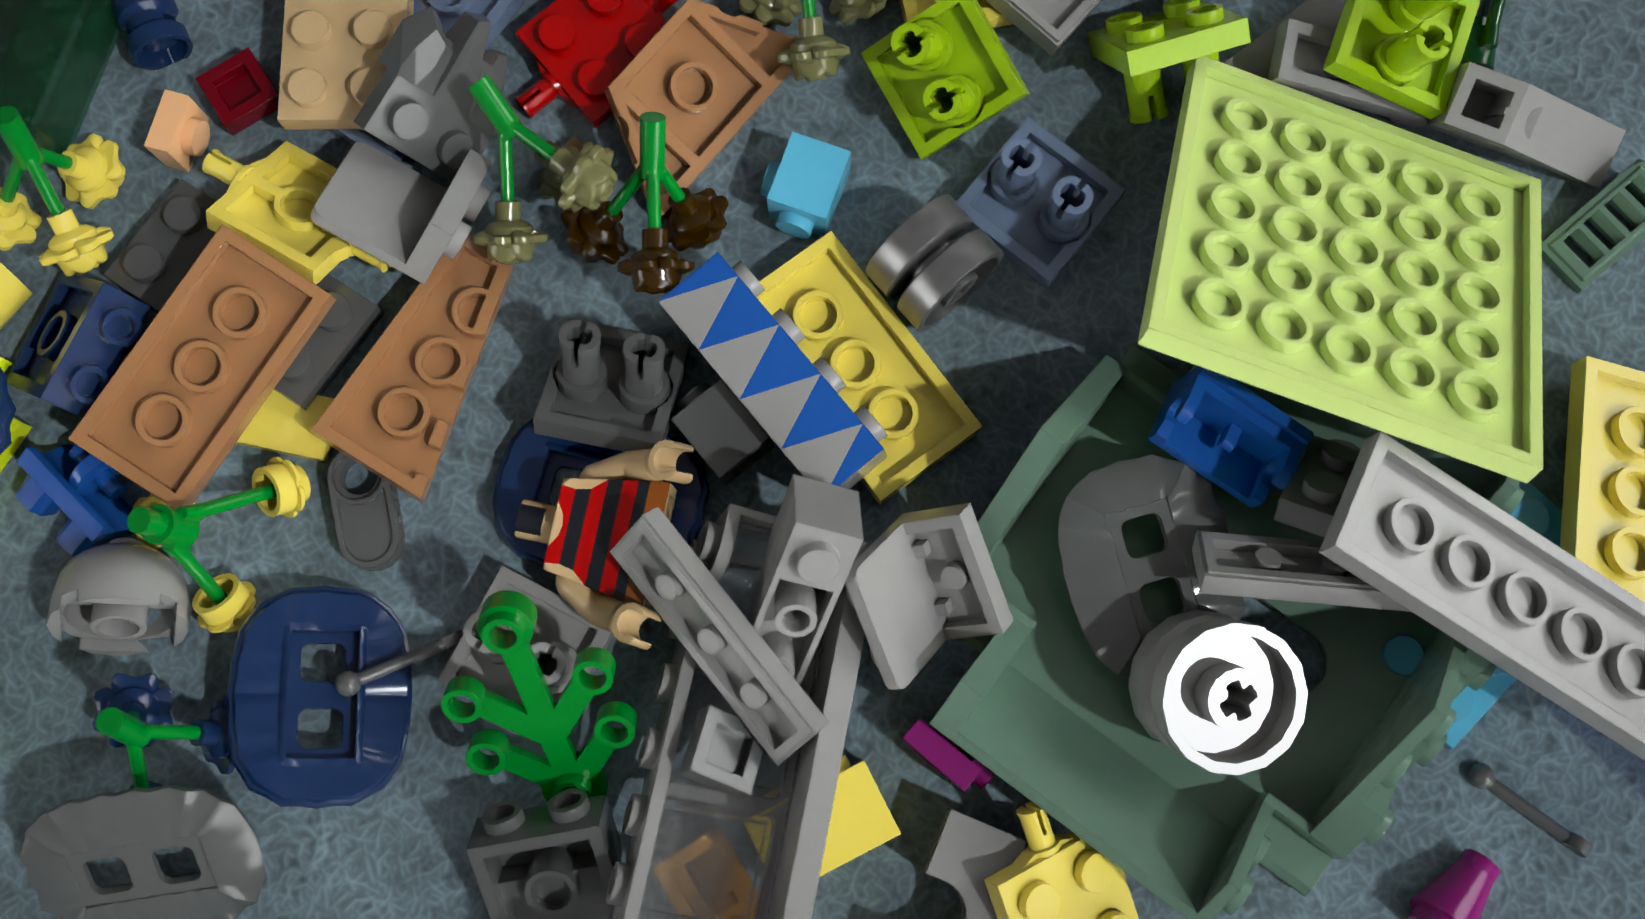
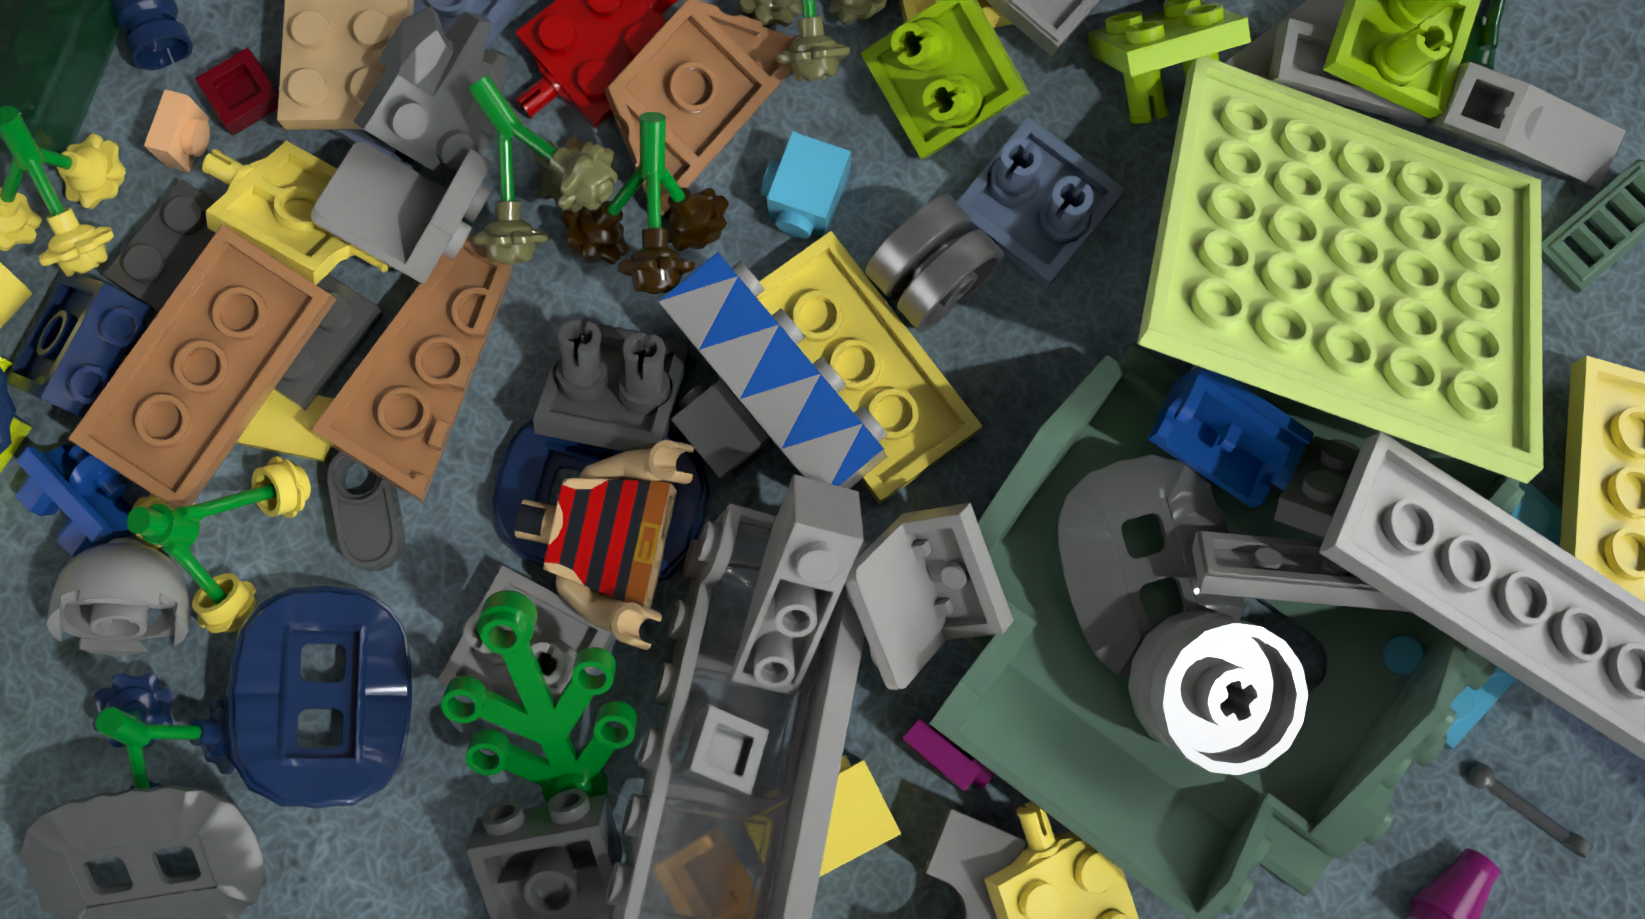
dark grey hinge [334,630,463,697] -> none
light grey tile [610,507,829,766] -> none

